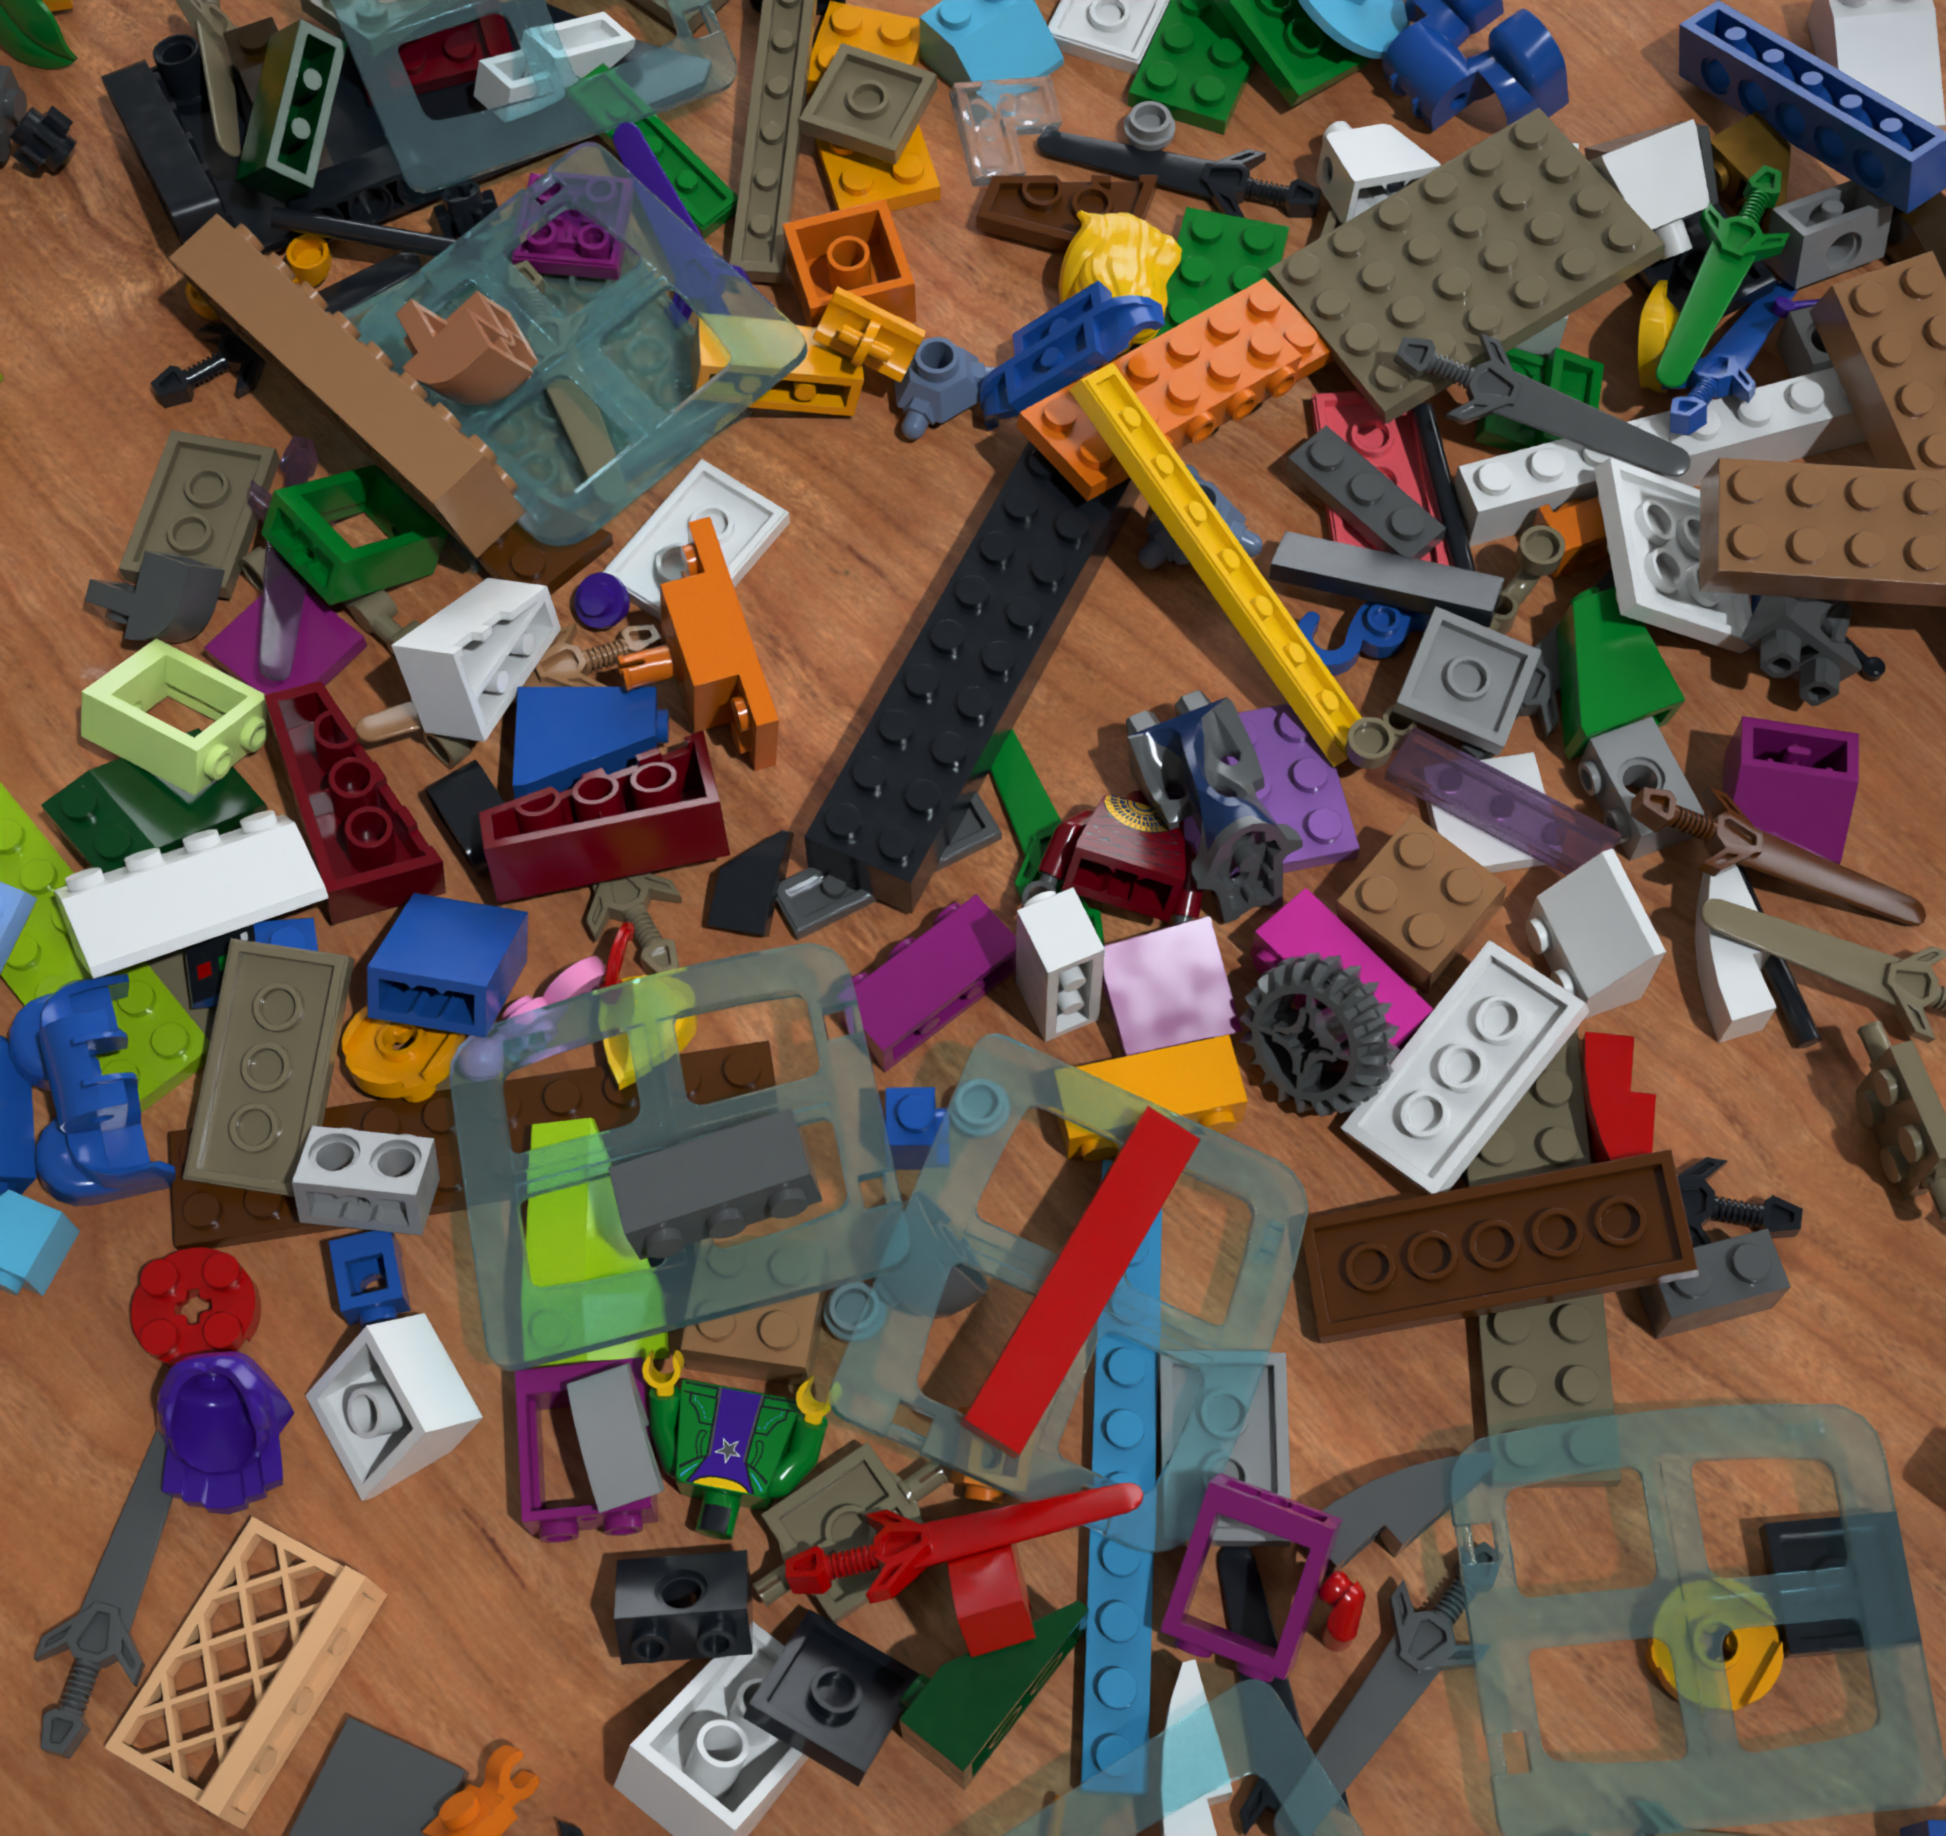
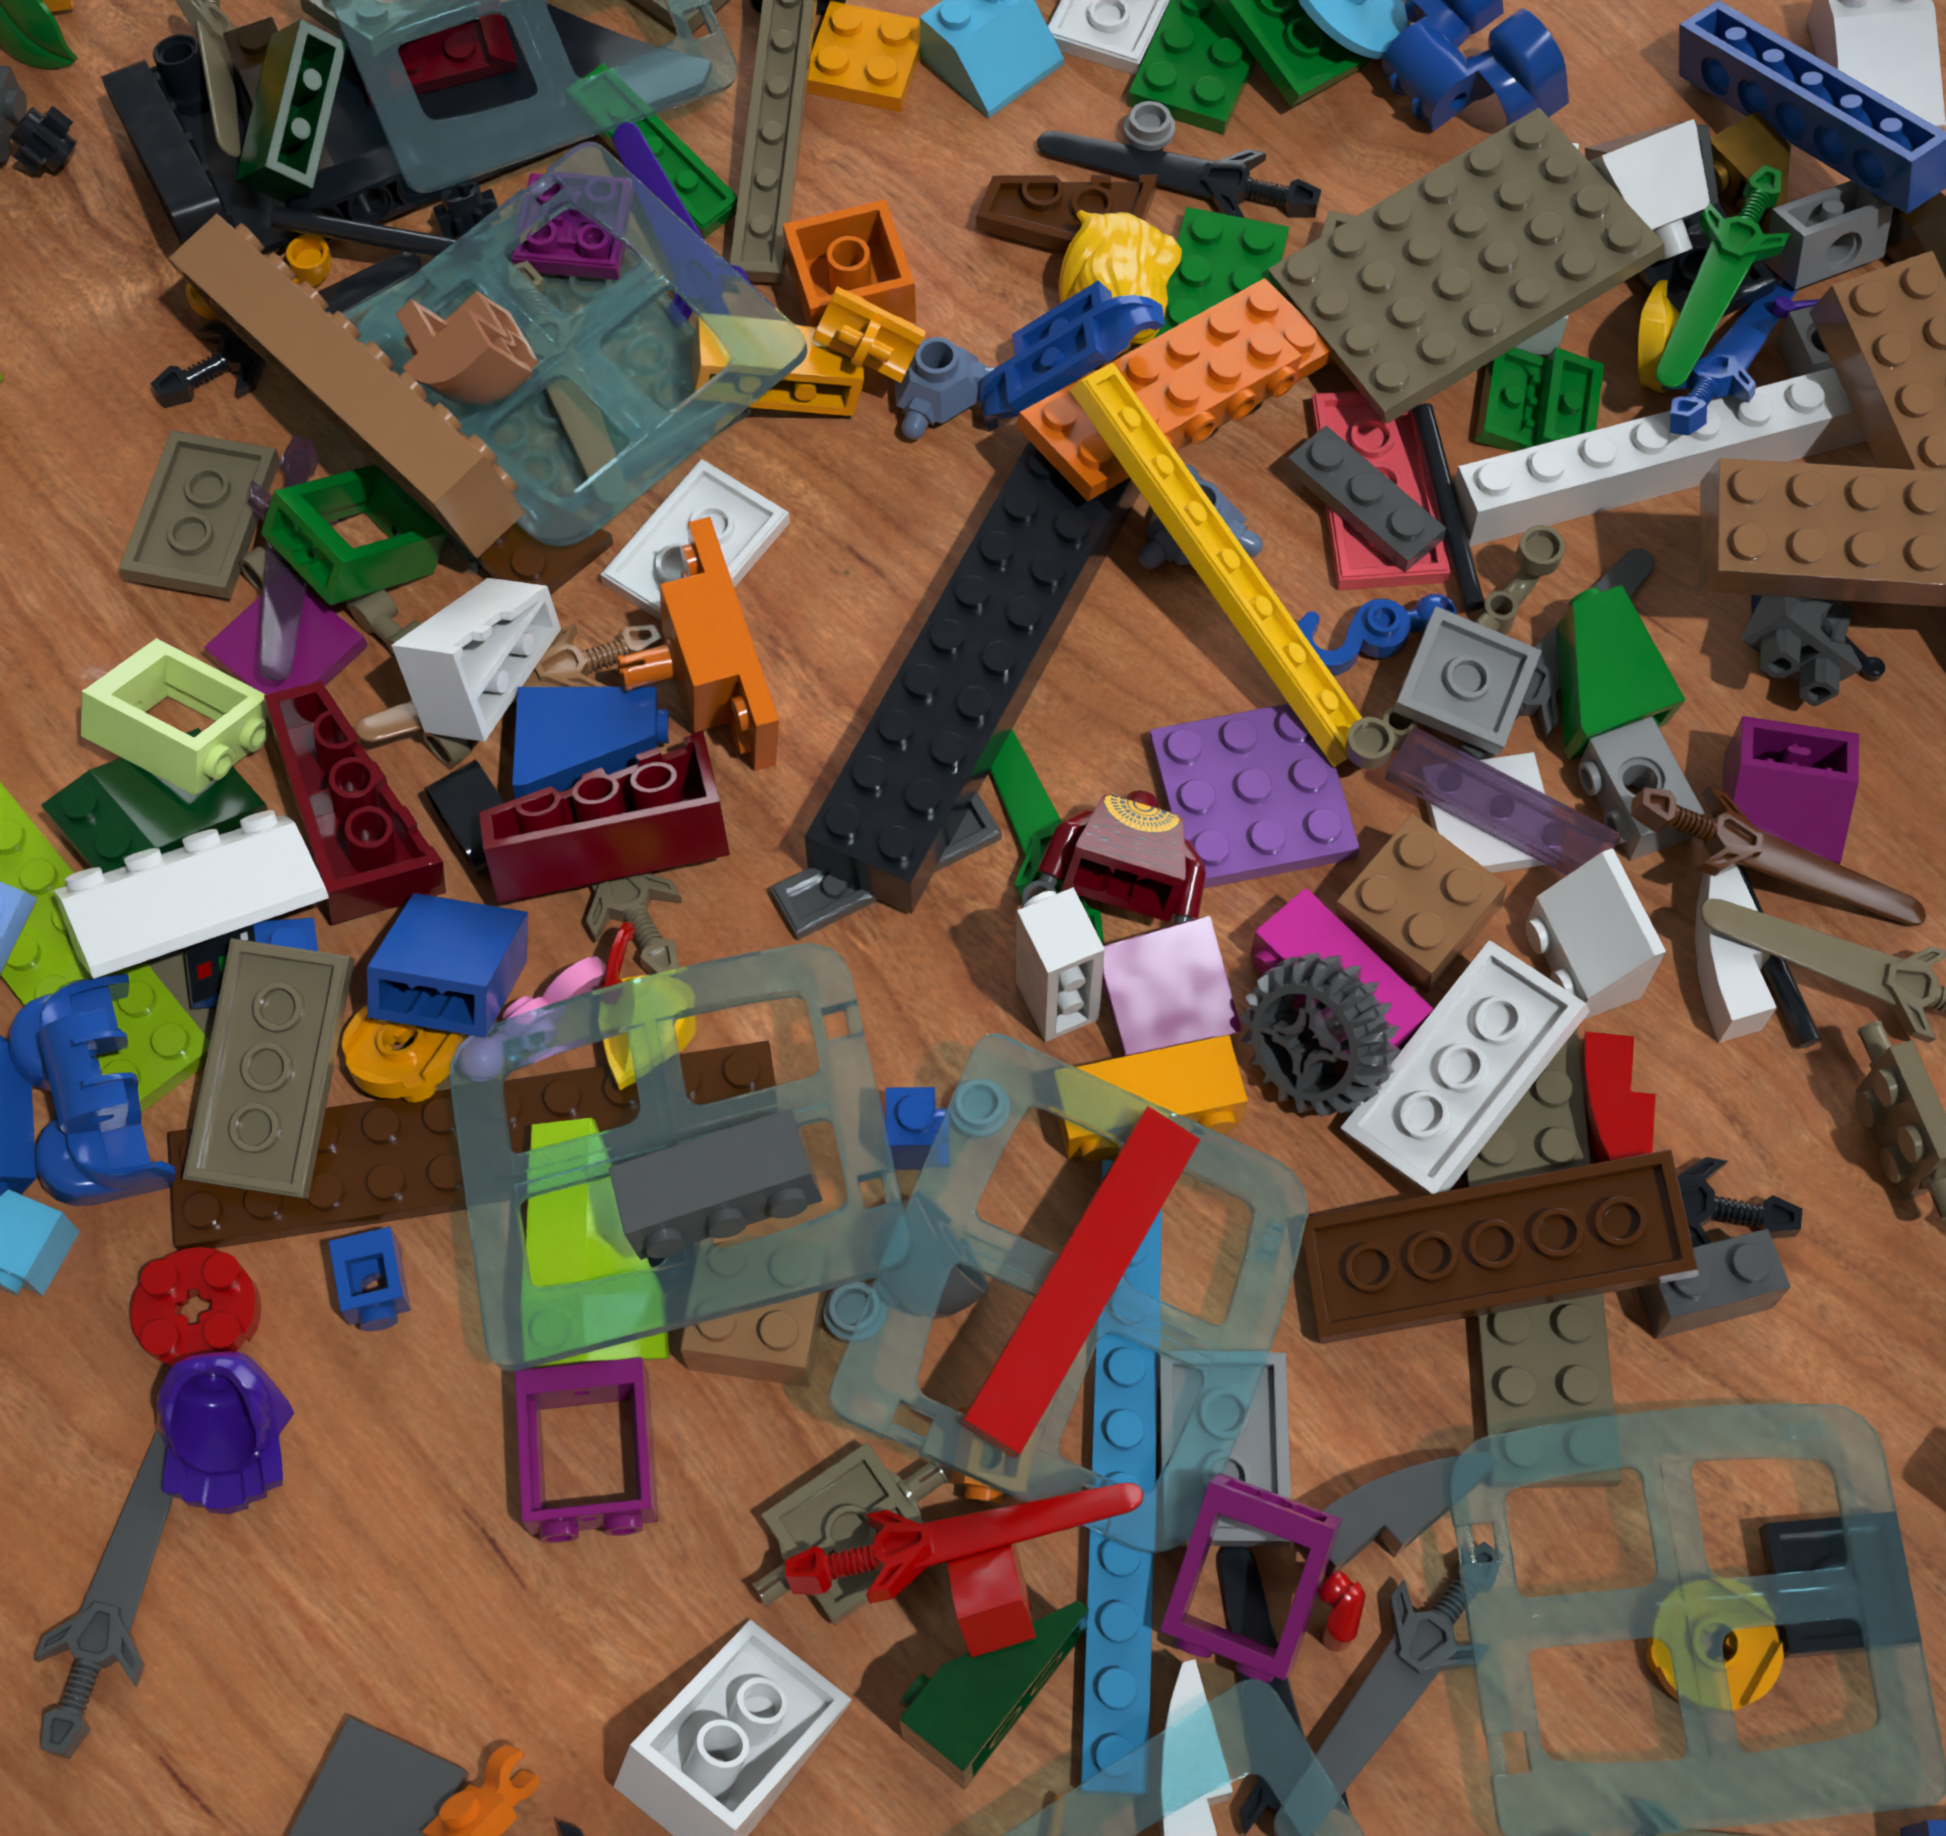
dark grey brick [85,551,225,643] -> none
light nougat fence [104,1516,388,1830] -> none
light grey brick [292,1126,440,1235] -> none
white slope [305,1313,483,1501] -> none
white slope [474,12,636,124] -> none
light grey slope [567,1363,665,1513] -> none
dark purple plate [575,572,630,629] -> none
black brick [614,1550,753,1665] -> none
torso [642,1349,841,1540] -> none
black slope [707,830,794,937] -> none
black plate [743,1609,920,1787] -> none
dark tan plate [799,43,937,165] -> none
light orange plate [814,123,941,211] -> none
magenta brick [837,894,1016,1072] -> none
clear plate [949,76,1063,187] -> none
dark grey hips [1126,690,1303,924] -> none
tile [1269,531,1505,627] -> none
white torso [1316,121,1441,224] -> none
dark grey sword [1394,333,1691,477] -> none
orange brick [1532,496,1610,580] -> none
white plate [1594,457,1752,654] -> none

